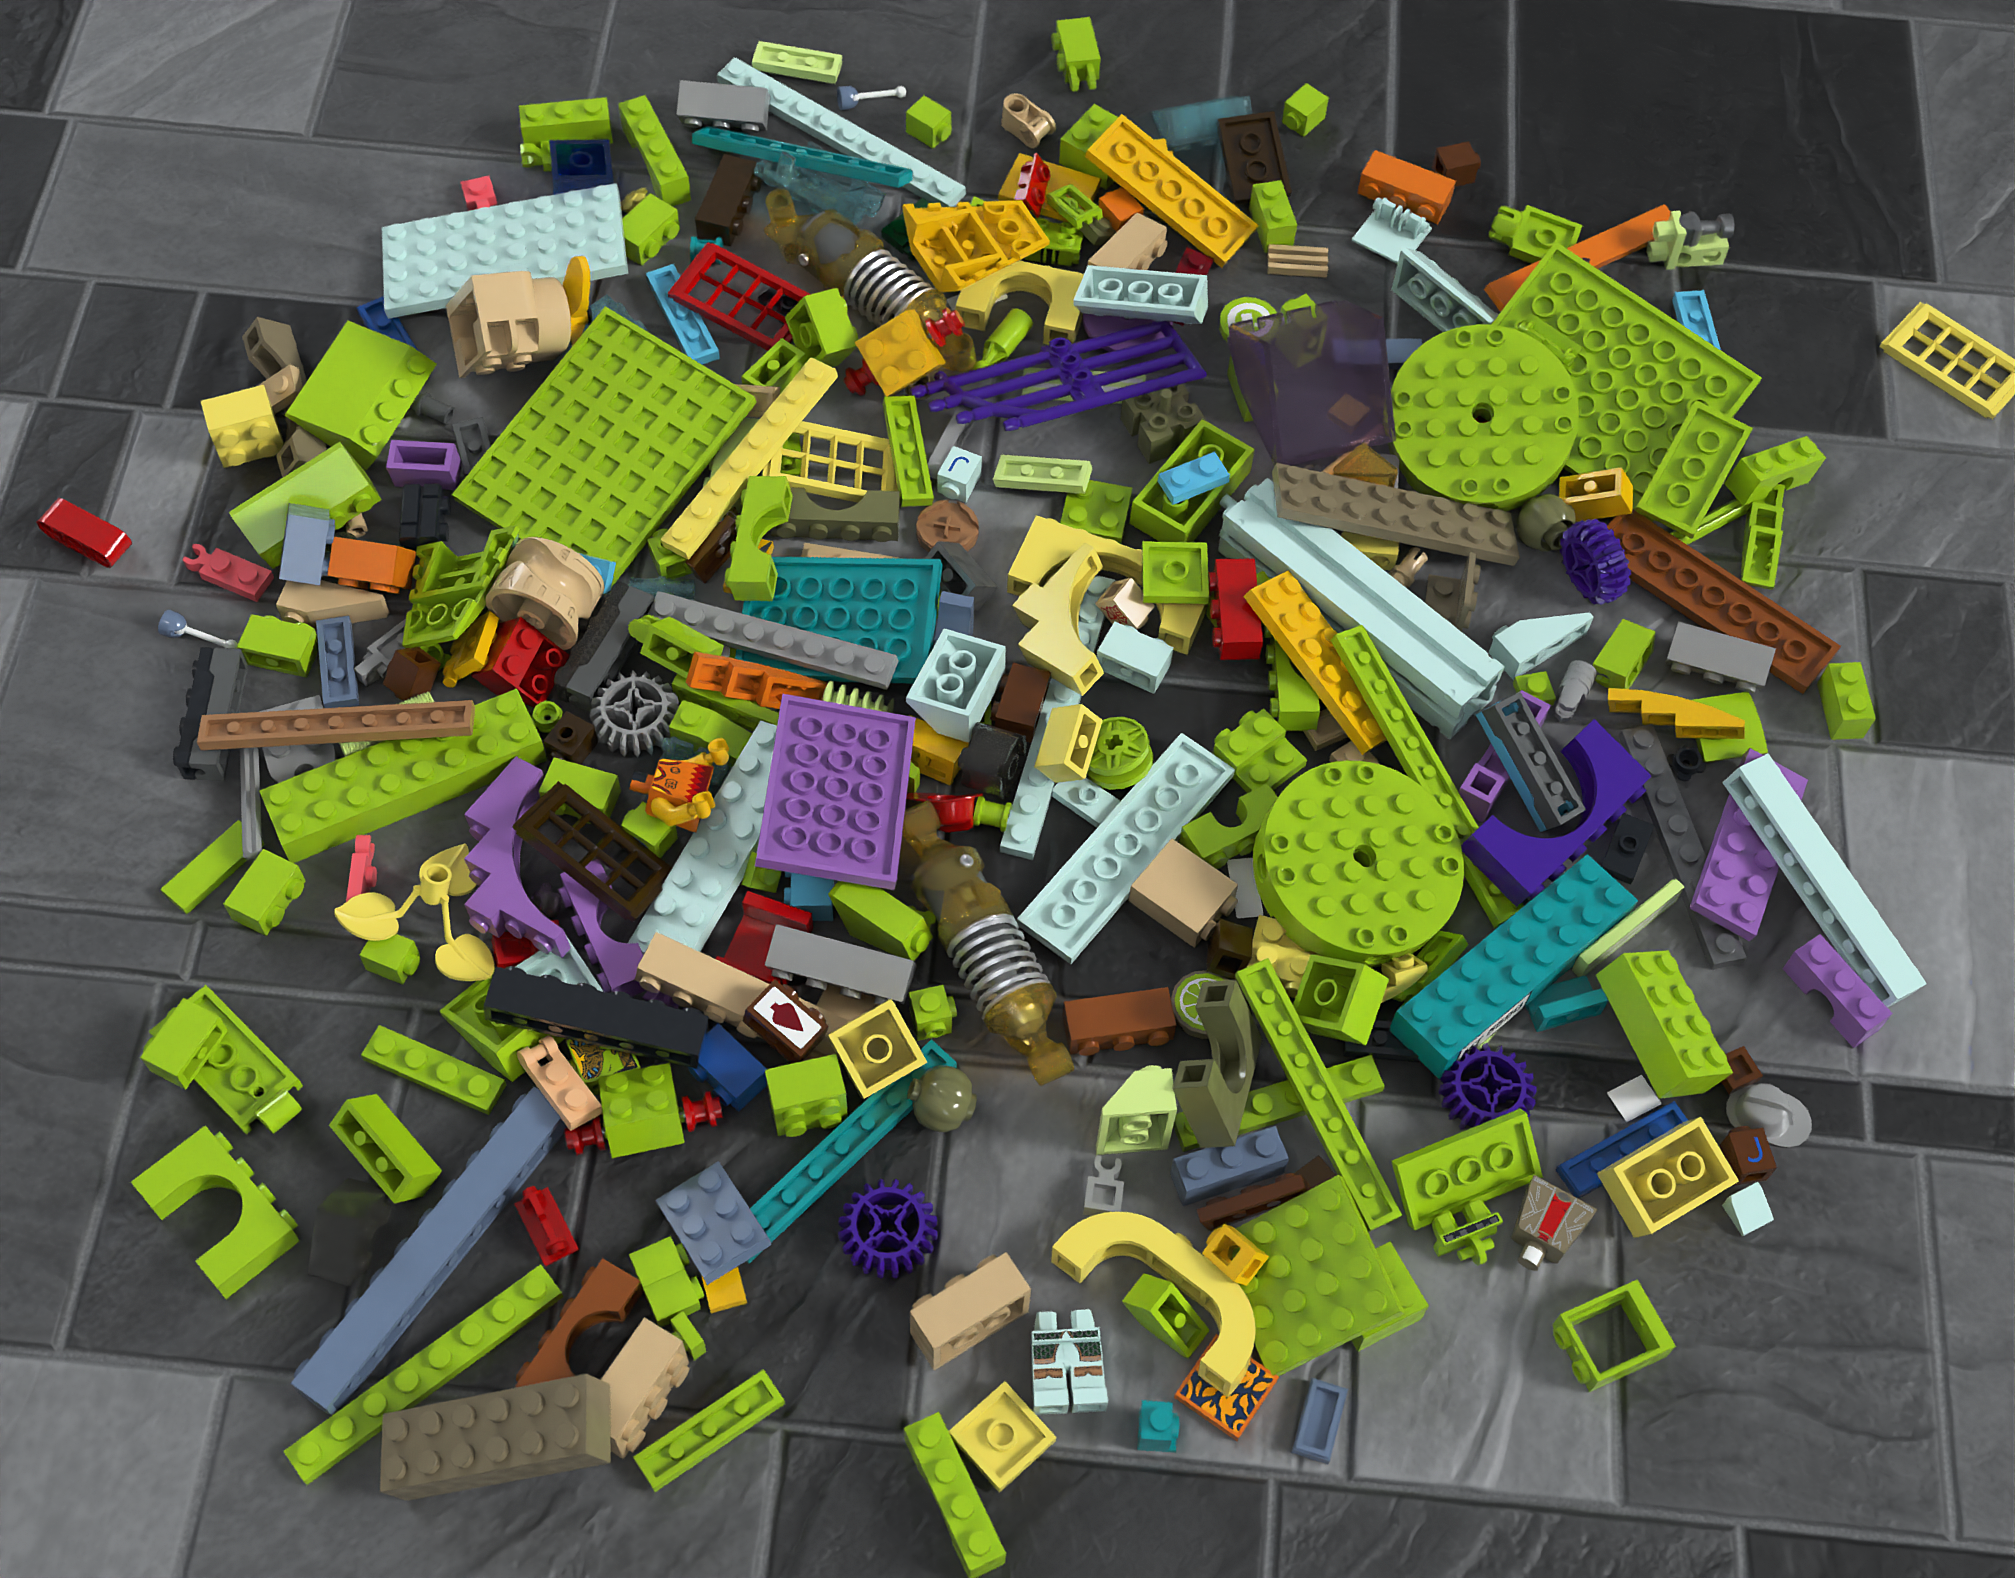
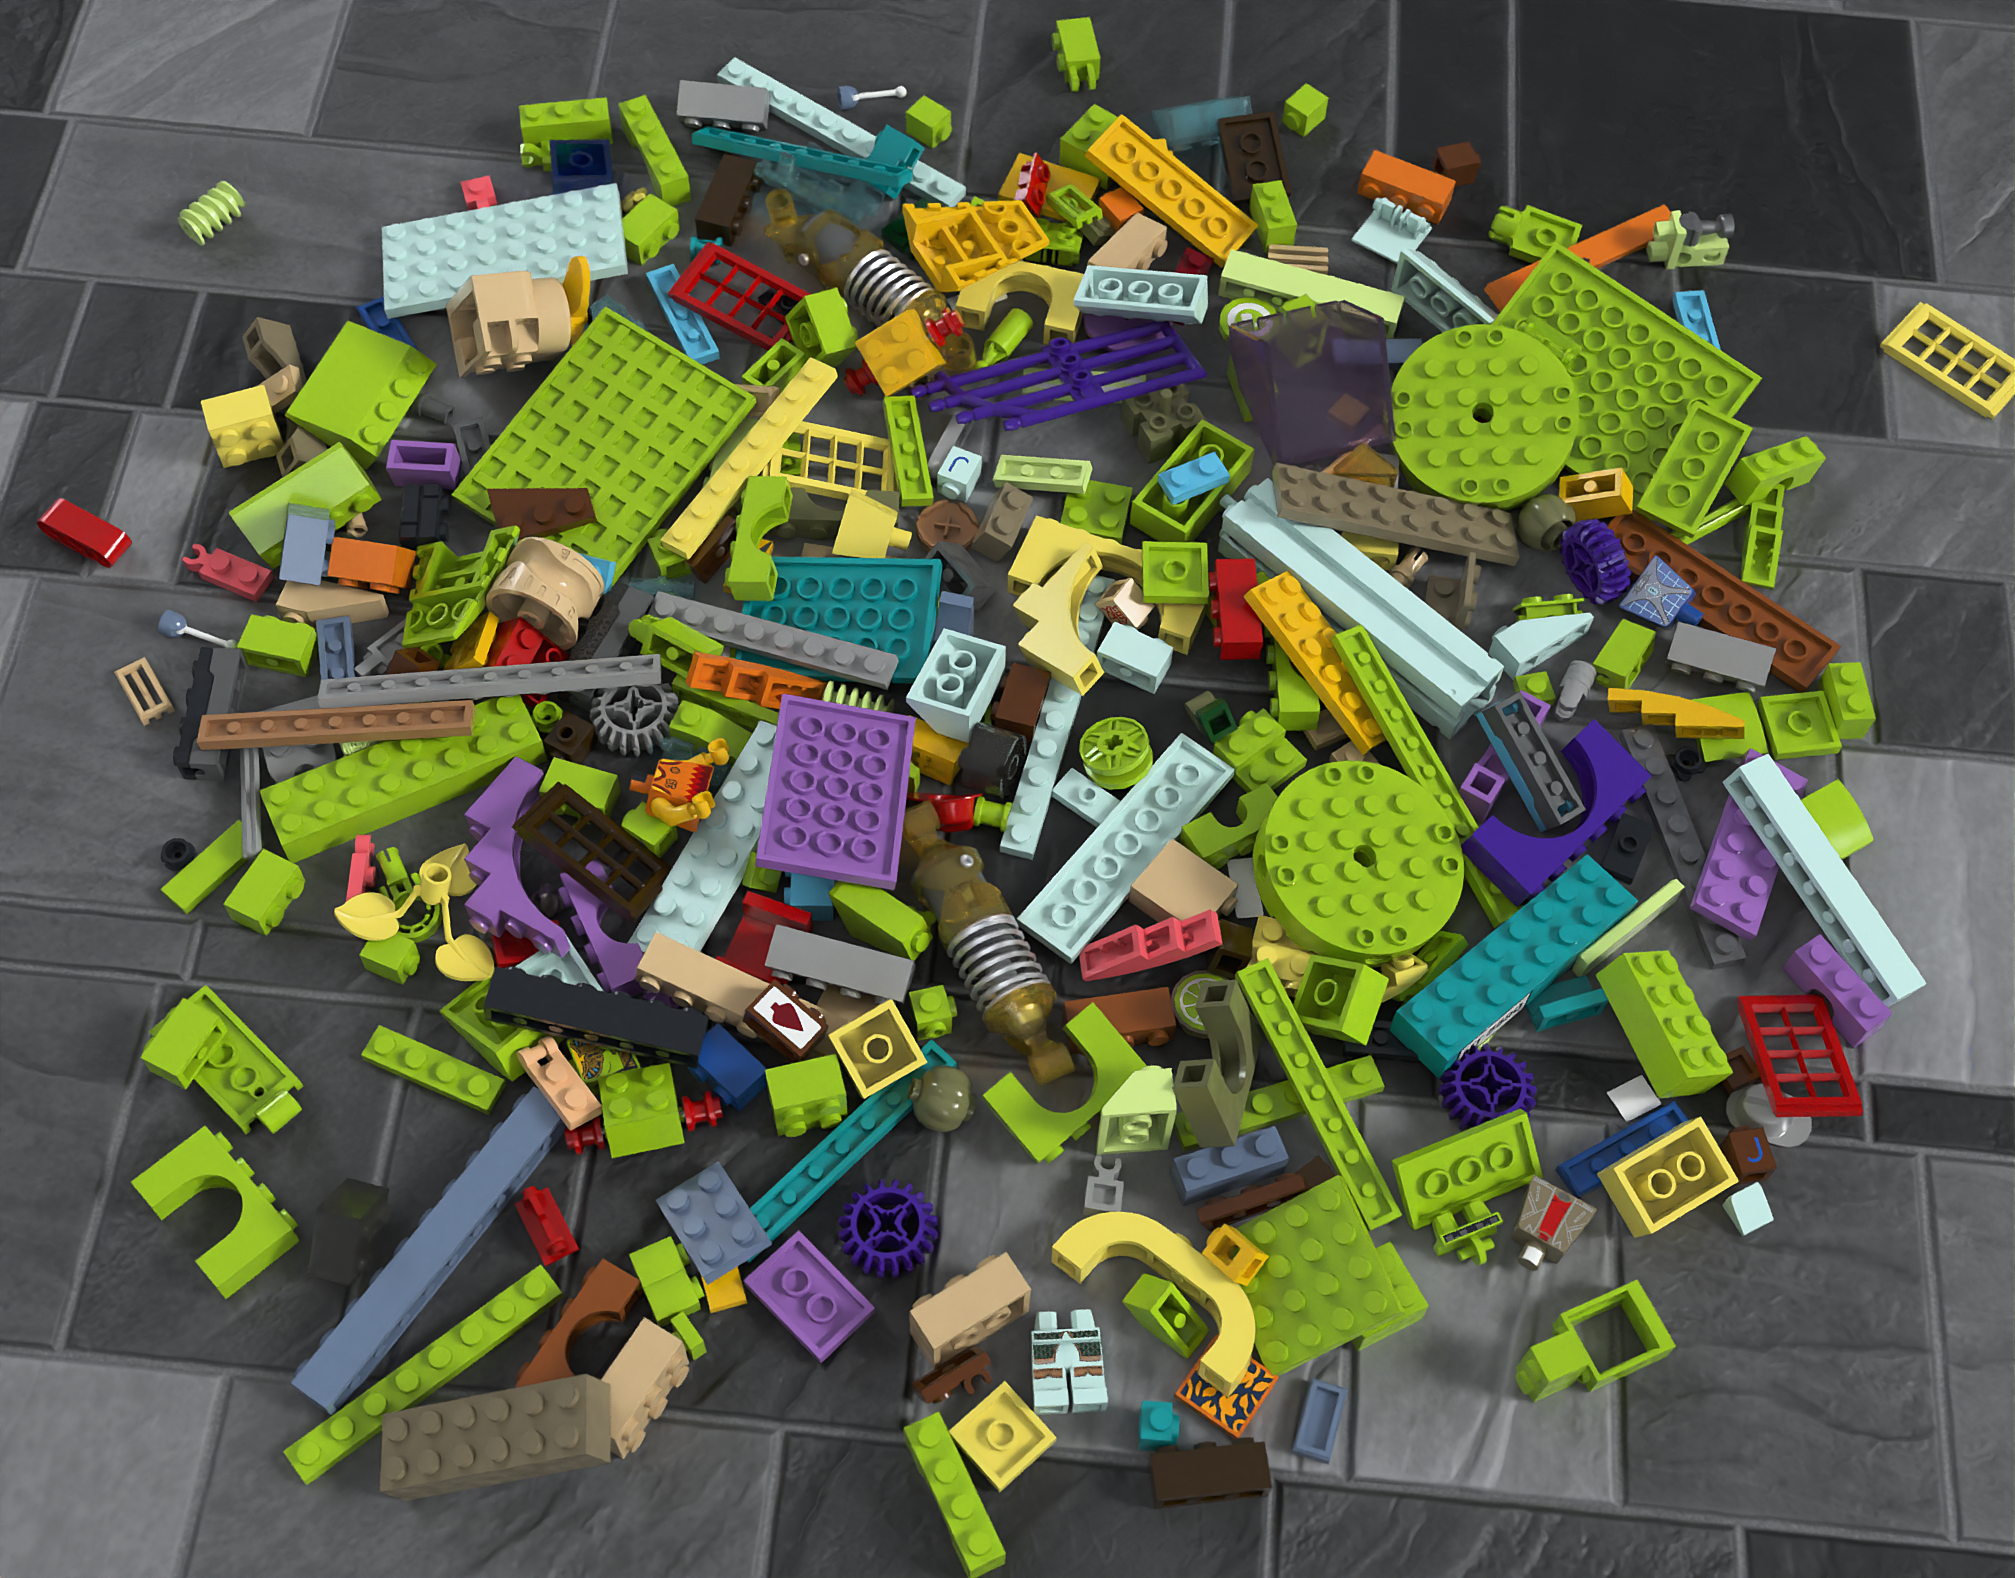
lime brick [329,1094,442,1204] -> none
lime plate [633,1369,785,1492] -> none
yellowish green plate [752,41,842,84] -> none
tan piece [1002,93,1056,148] -> none
light yellow brick [1034,704,1103,783] -> none
none -> tan tile [114,657,175,726]
none -> black plate [161,838,196,871]
none -> yellowish green piece [178,181,245,246]
none -> light grey plate [318,654,661,709]
none -> lime pin [376,847,443,943]
none -> reddish brown wing [487,488,597,541]
none -> medium lavender plate [744,1231,875,1364]
none -> light yellow torso [832,489,912,558]
none -> teal brick [864,125,925,200]
none -> reddish brown plate [911,1345,992,1404]
none -> dark tan brick [970,482,1033,563]
none -> lime arch [980,1002,1147,1164]
none -> coral slope [1079,909,1223,982]
none -> dark brown brick [1148,1437,1272,1509]
none -> dark green leg [1184,690,1238,743]
none -> yellowish green brick [1218,250,1405,339]
none -> lime hinge [1512,594,1584,622]
none -> lime brick [1515,1330,1589,1403]
none -> torso [1619,555,1704,631]
none -> red piece [1737,995,1863,1117]
none -> lime plate [1757,691,1842,760]
none -> lime slope [1801,779,1874,860]

